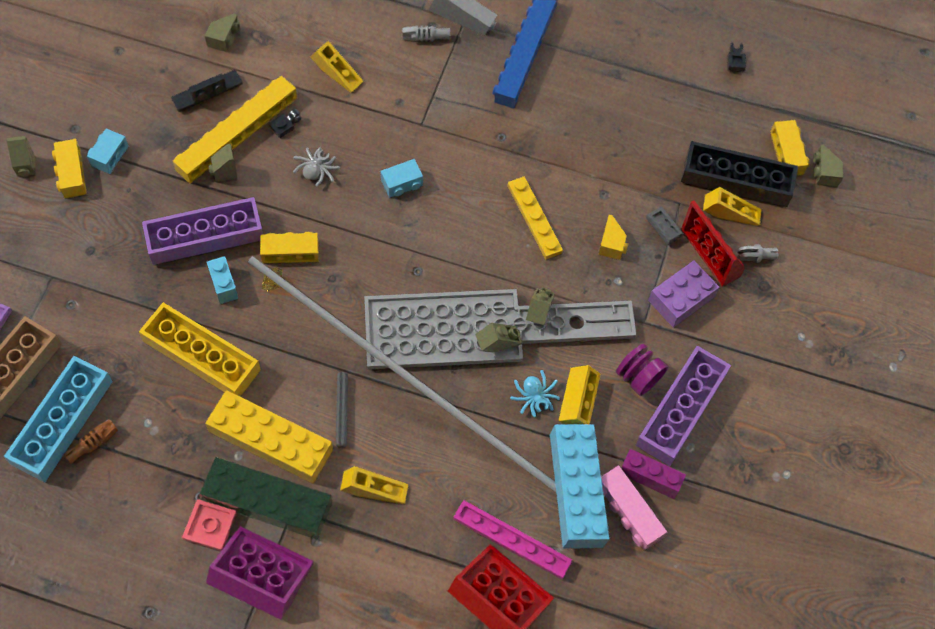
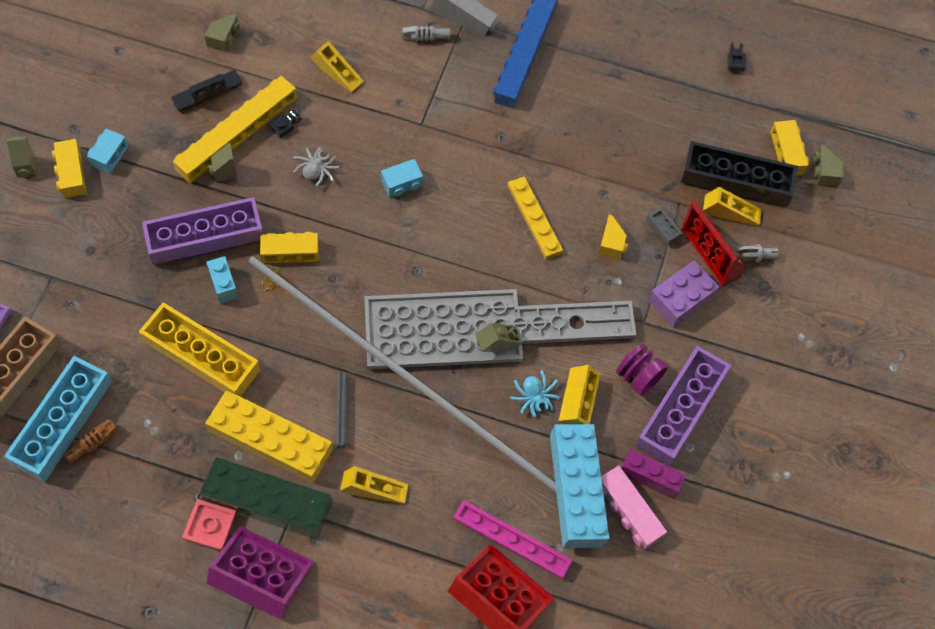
olive slope [526,288,555,325] -> none

